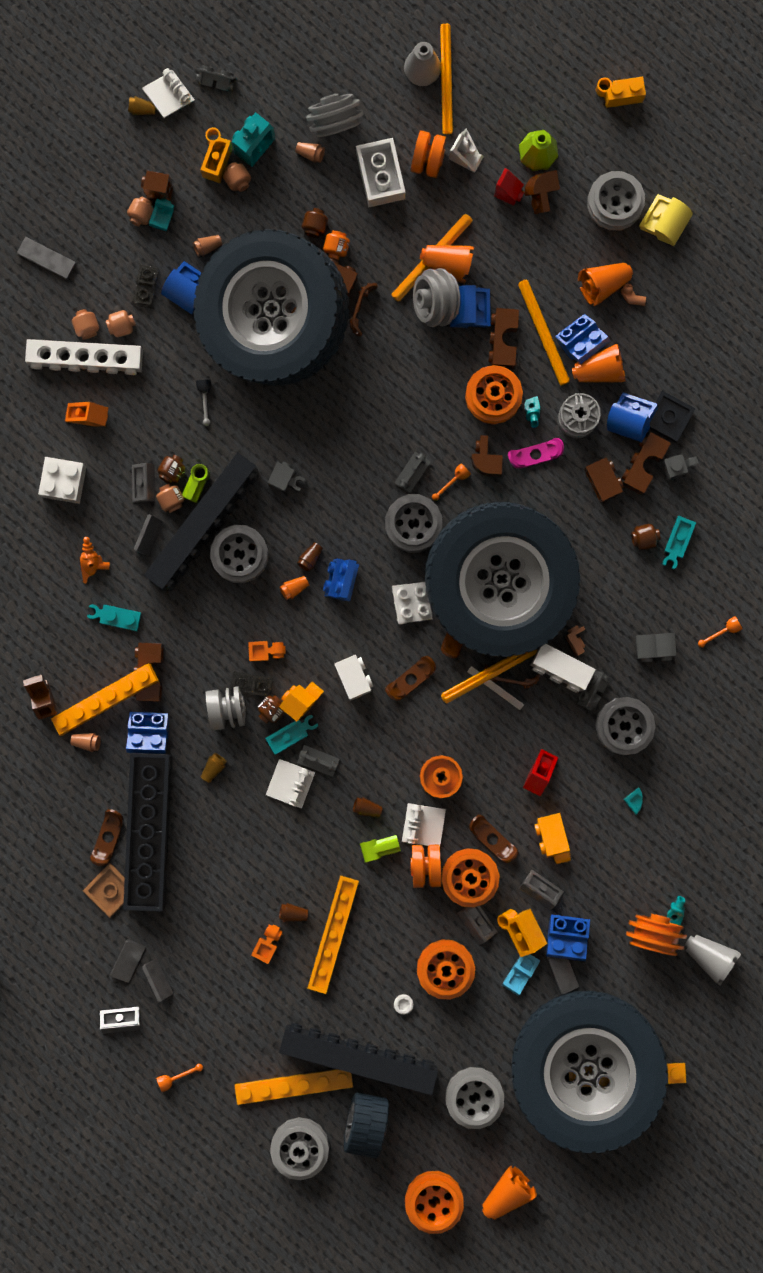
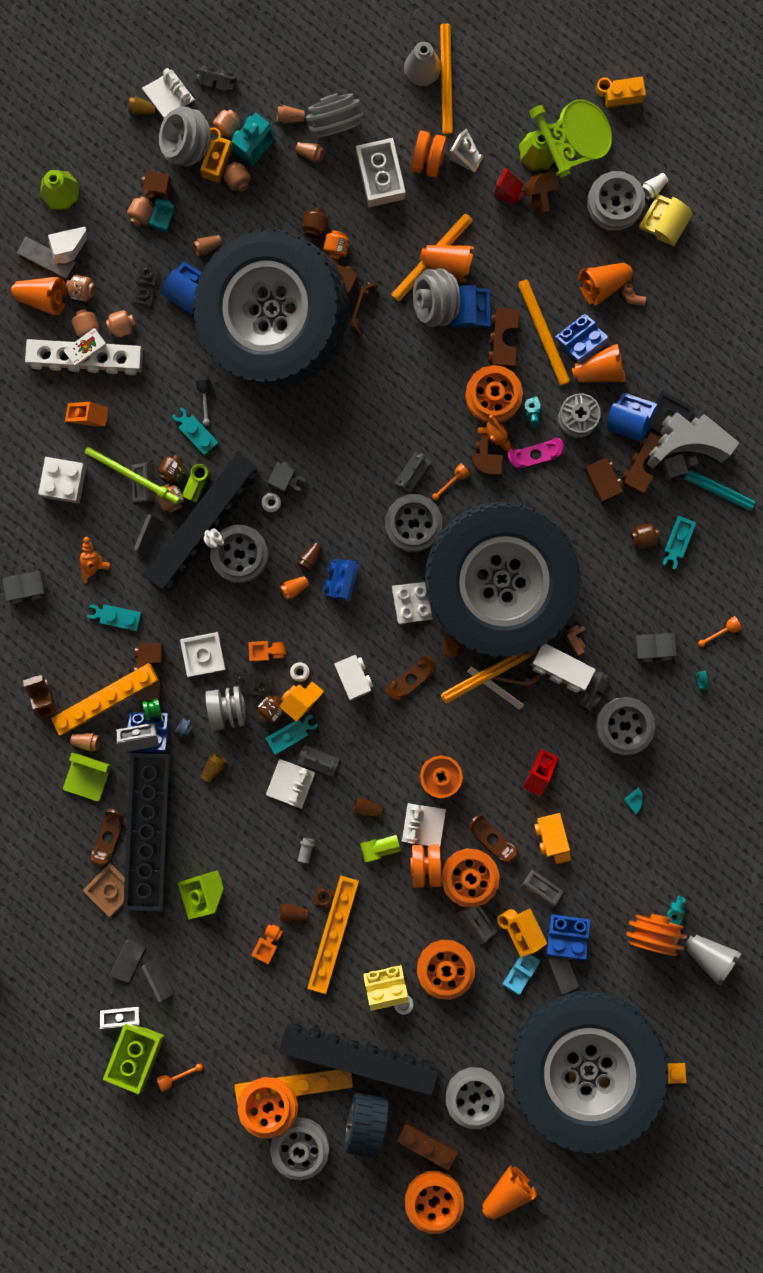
none -> dark grey brick [2,571,47,604]
none -> orange cone [11,277,67,315]
none -> lime cone [40,170,80,210]
none -> white slope [48,227,87,264]
none -> lime bracket [63,753,112,801]
none -> white tile [64,328,107,367]
none -> nougat head [66,275,96,302]
none -> lime bar [85,447,181,505]
none -> lime slope [103,1023,165,1094]
none -> flat silver slope [117,723,158,753]
none -> green wheel [142,699,162,721]
none -> light grey wheel [159,106,210,167]
none -> teal plate [172,408,218,456]
none -> sand blue plate [175,718,192,737]
none -> lime slope [177,870,224,920]
none -> white plate [180,632,226,677]
none -> white plate [204,528,224,548]
none -> nougat head [213,110,241,139]
none -> orange wheel [238,1077,298,1138]
none -> white plate [262,493,281,512]
none -> nougat cone [277,105,304,124]
none -> white plate [290,662,309,682]
none -> light grey pin [297,838,315,863]
none -> reddish brown plate [313,886,335,908]
none -> light yellow brick [363,965,409,1011]
none -> reddish brown arch [396,1120,458,1171]
none -> orange piece [478,415,513,453]
none -> lime piece [529,100,612,178]
none -> white cone [642,173,668,200]
none -> light grey arch [647,412,739,468]
none -> teal axle [684,470,755,511]
none -> teal tile [696,670,708,691]

